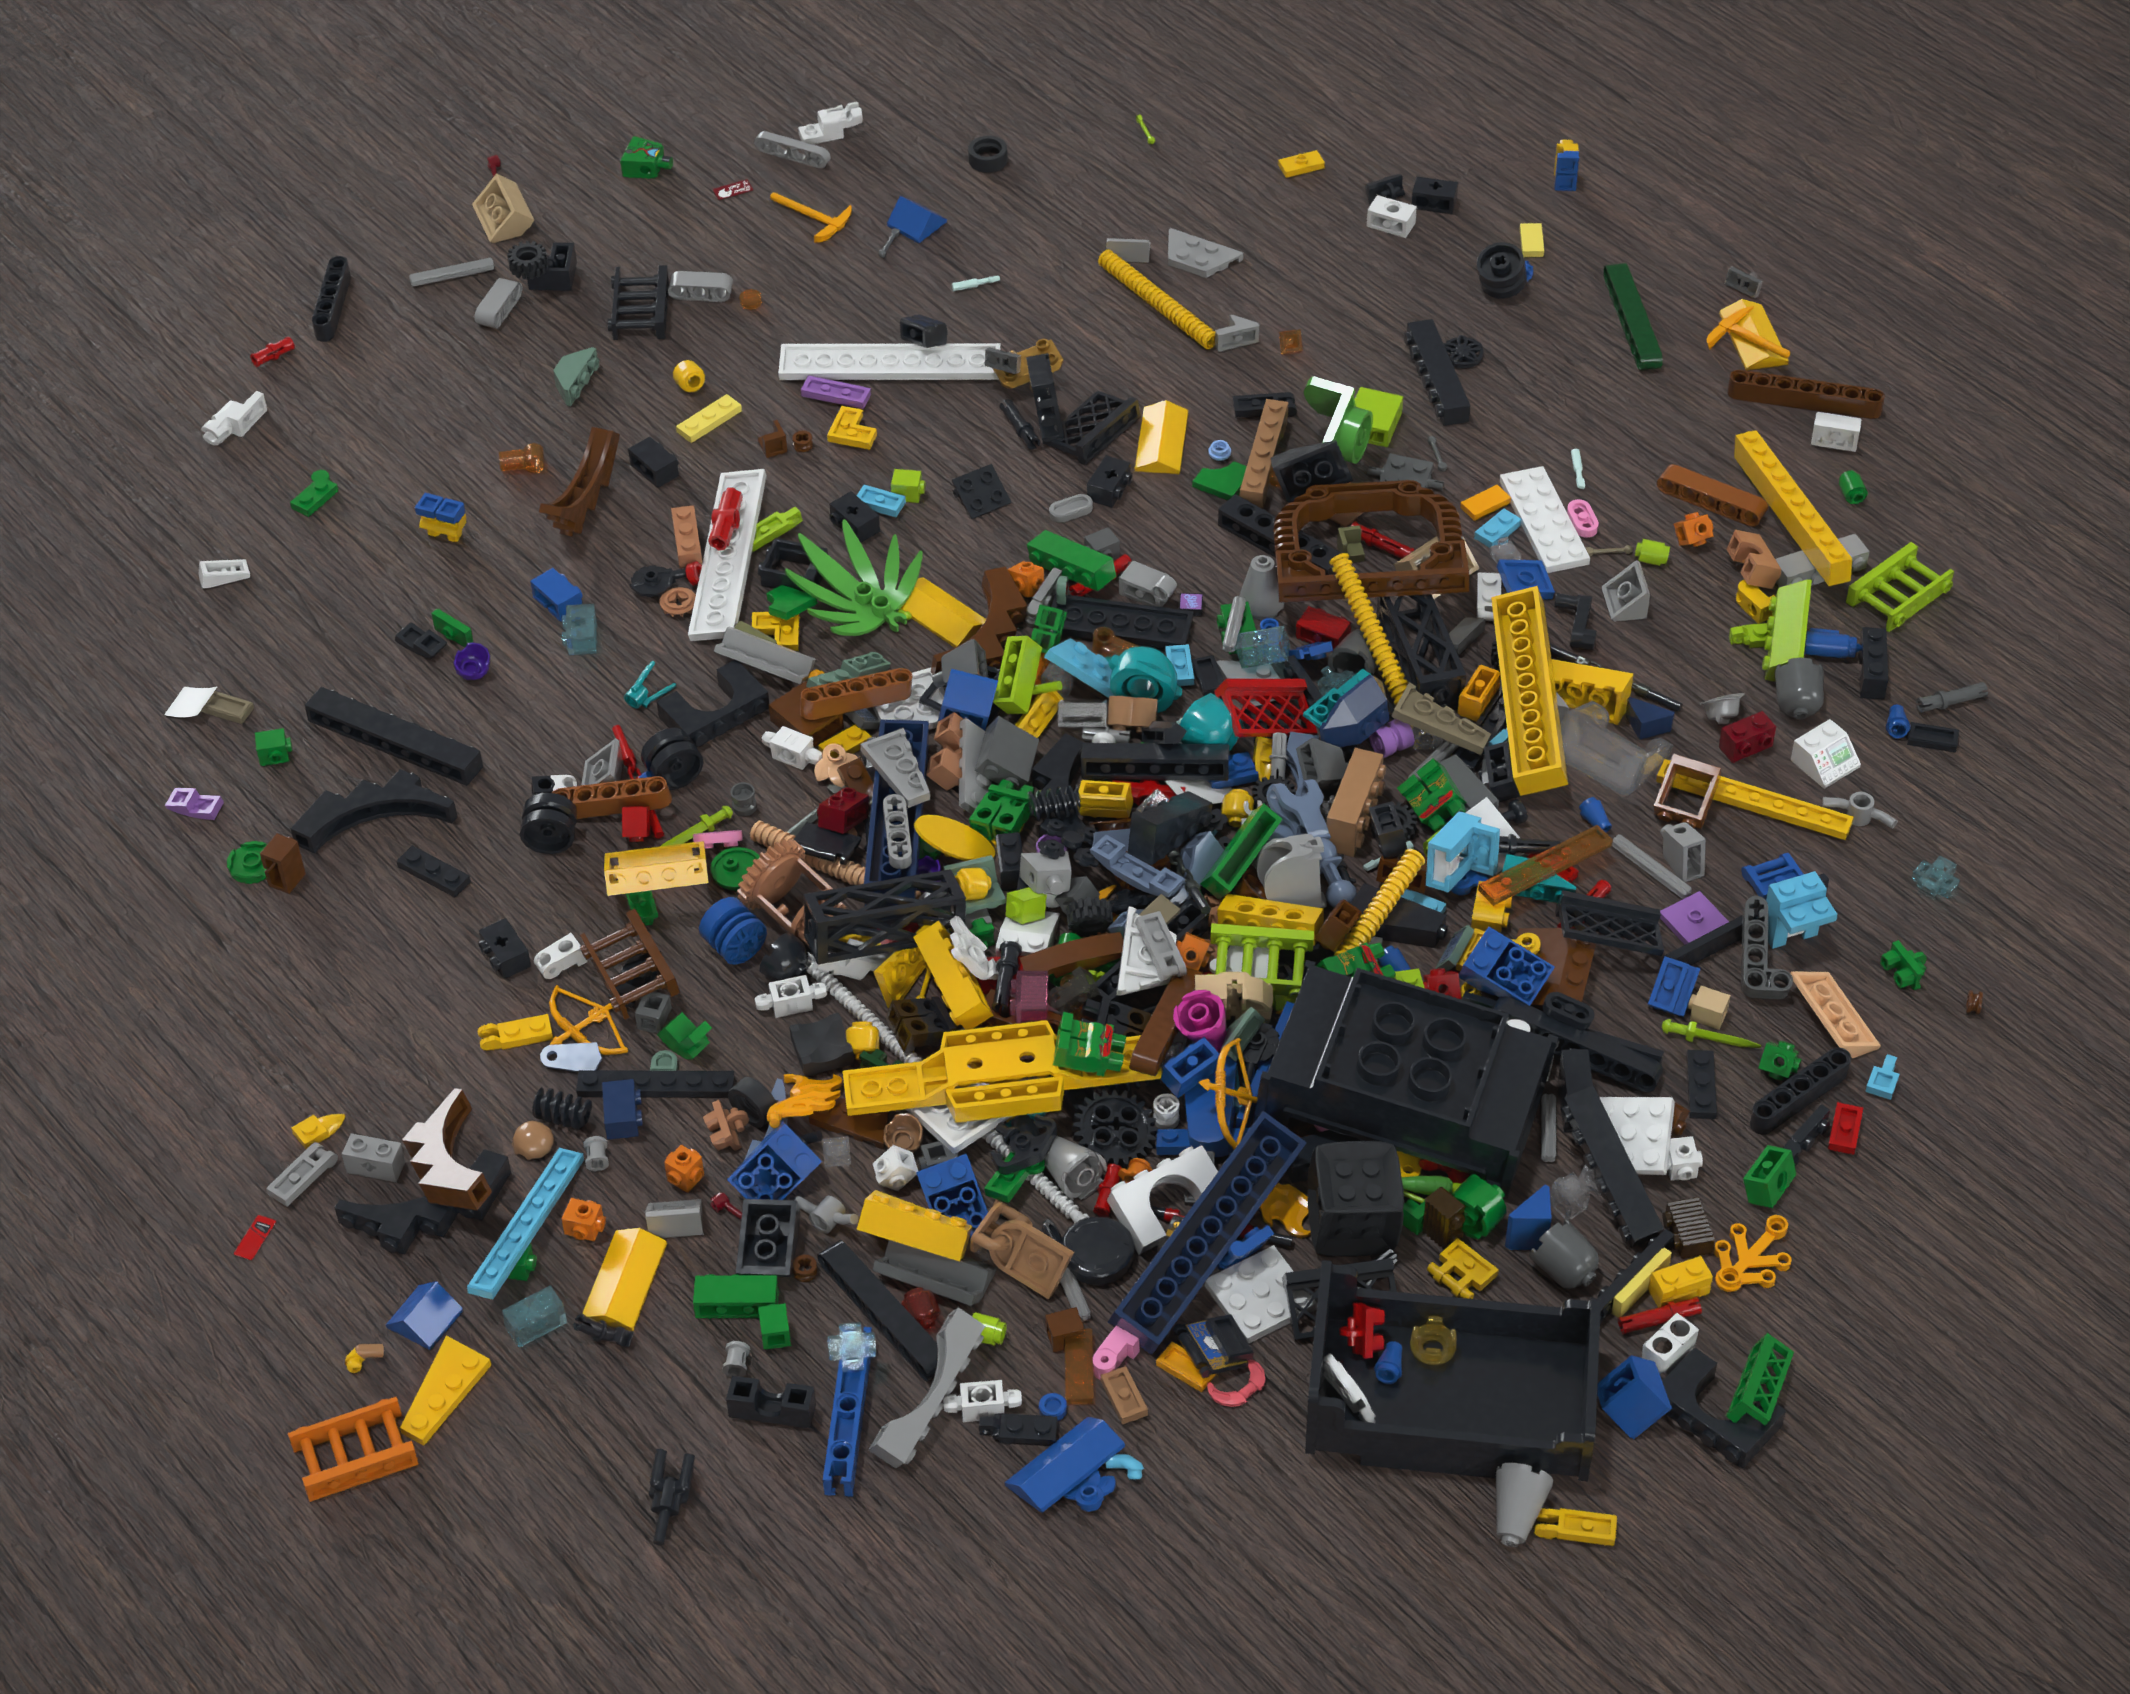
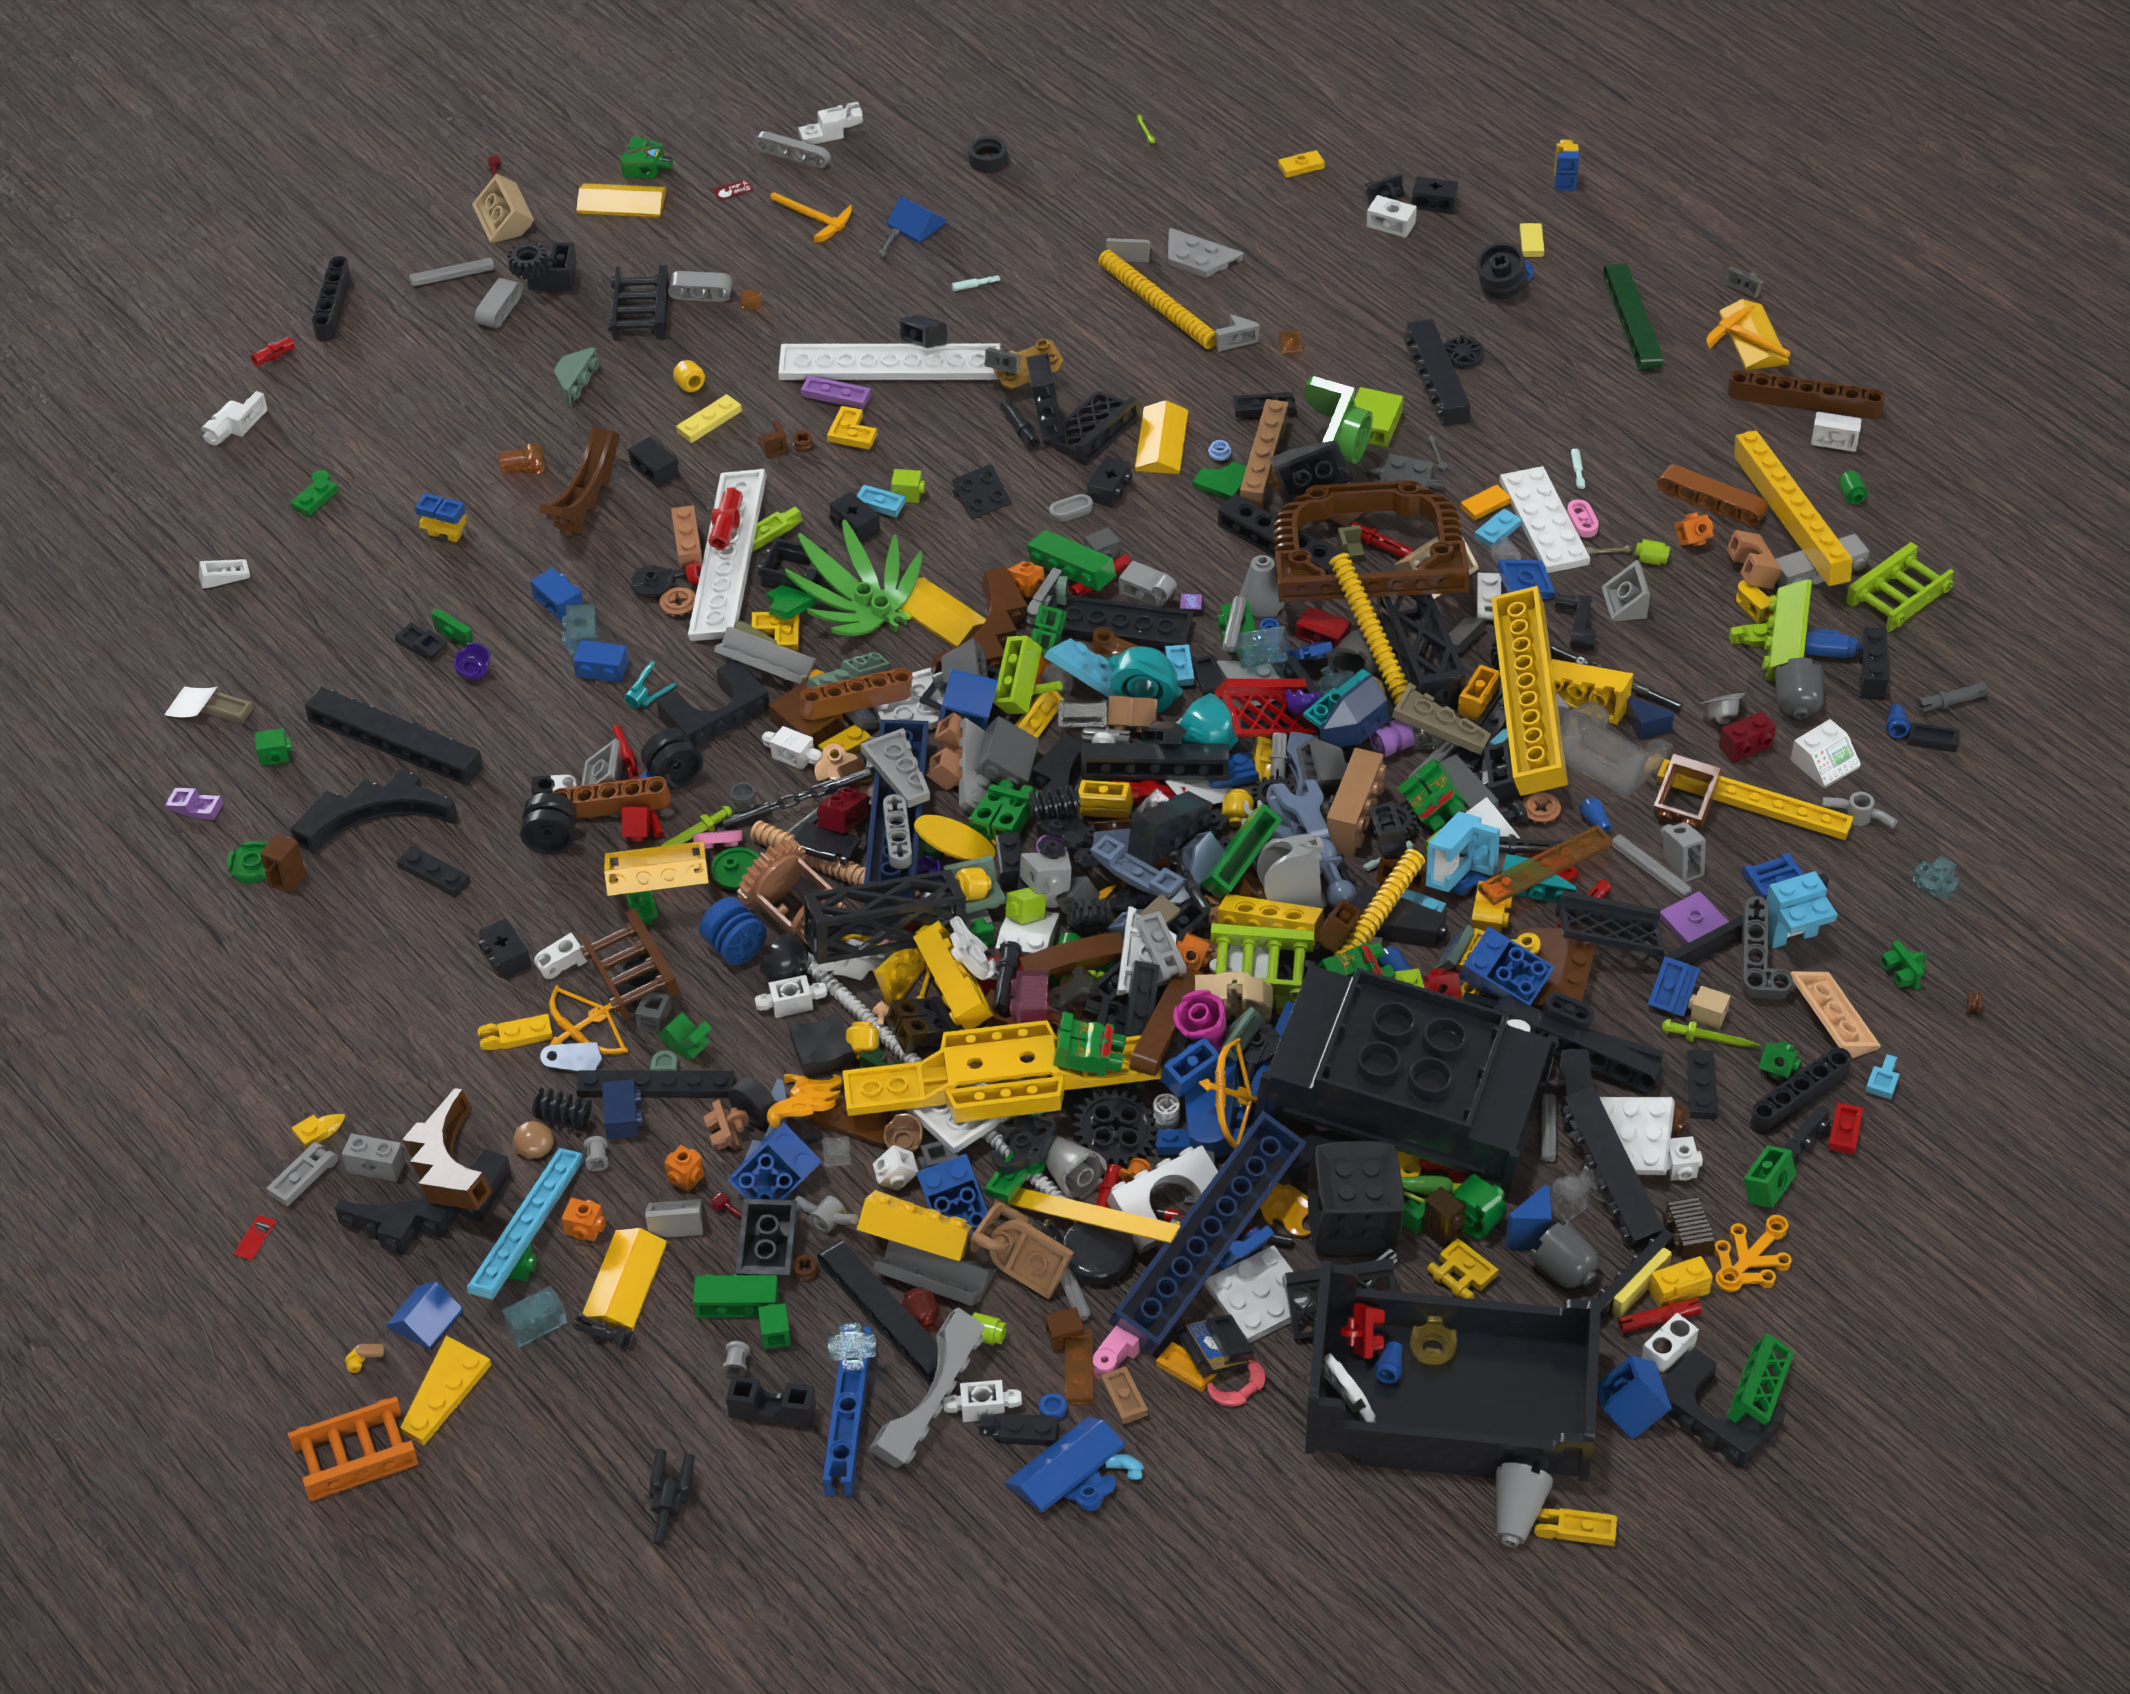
none -> blue brick [573,640,629,682]
none -> slope [577,183,667,217]
none -> black piece [722,768,872,829]
none -> light nougat hand [872,1001,889,1024]
none -> yellow piece [994,1188,1181,1243]
none -> black plate [1124,960,1160,1037]
none -> dark purple hair [1285,689,1323,715]
none -> nougat gear [1522,792,1561,825]

